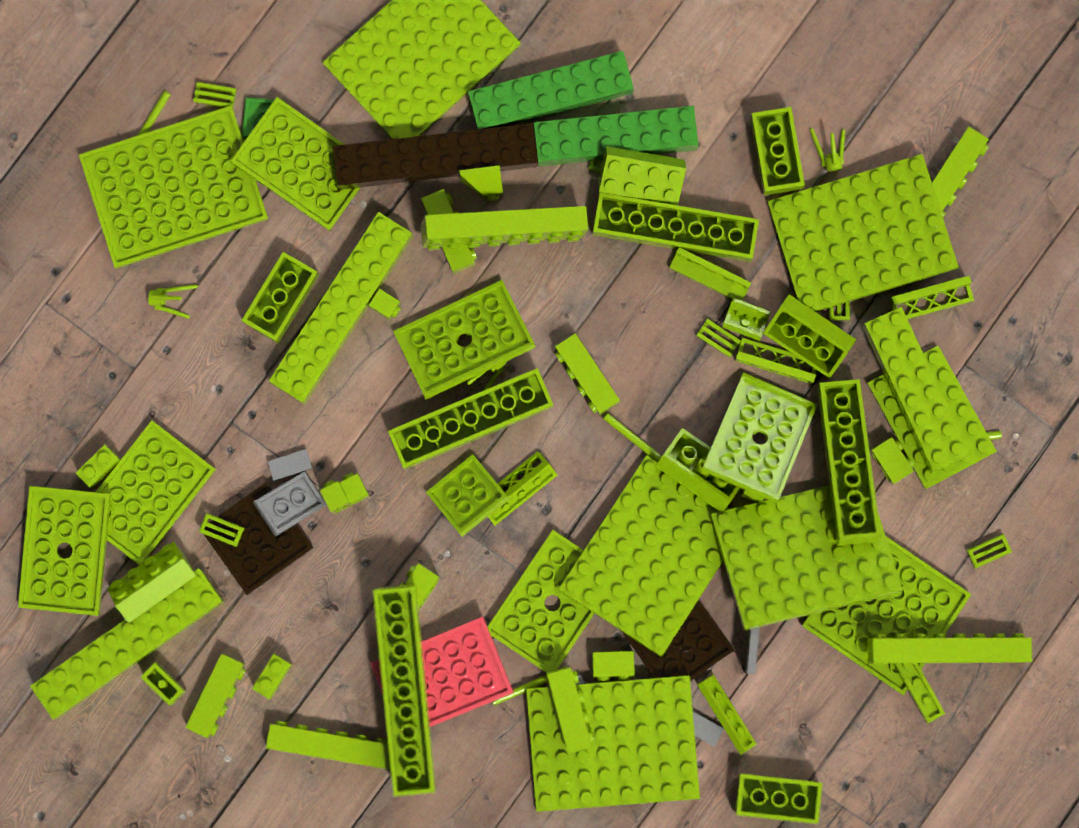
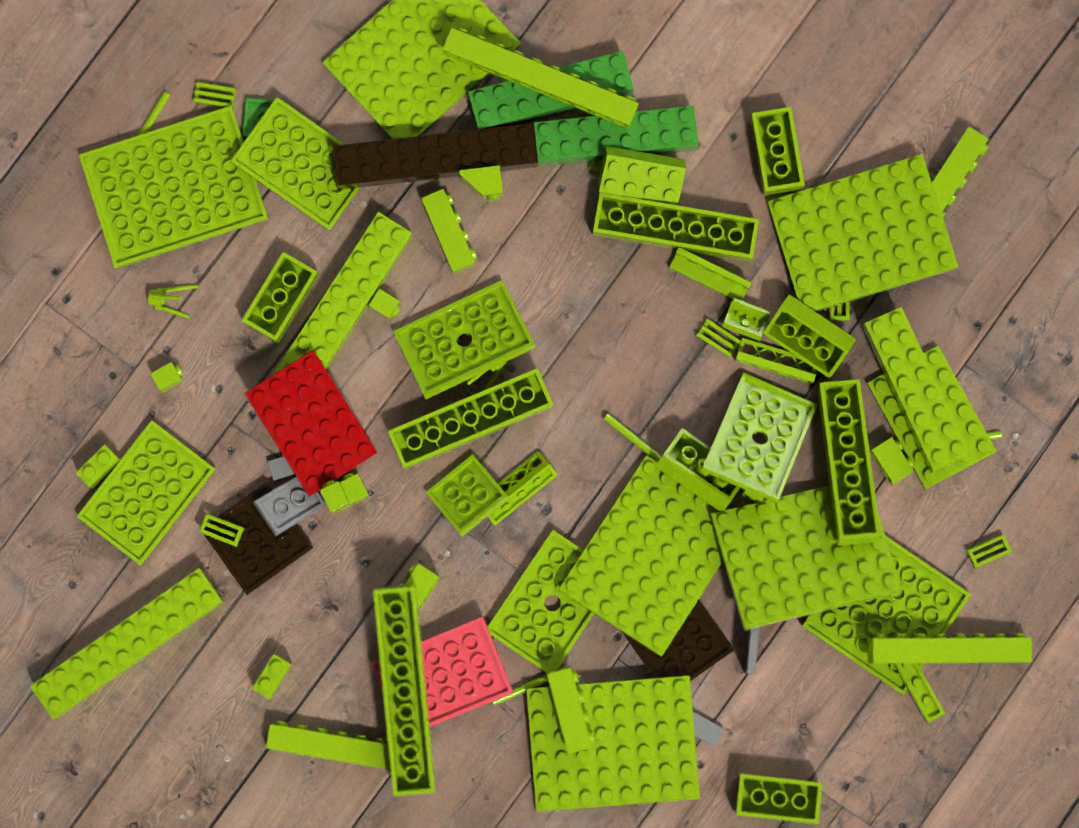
lime plate [18,486,111,616] -> none
lime brick [107,542,196,623] -> none
lime brick [140,663,187,706] -> none
lime brick [185,653,246,738] -> none
lime brick [421,206,588,250] -> none
lime brick [554,333,620,416] -> none
lime brick [592,651,635,681] -> none
lime plate [697,674,757,755] -> none
lime plant [810,128,845,171] -> none
lime fence [890,275,974,319] -> none
none -> lime brick [151,362,184,393]
none -> red plate [244,350,377,497]
none -> lime brick [442,27,639,129]

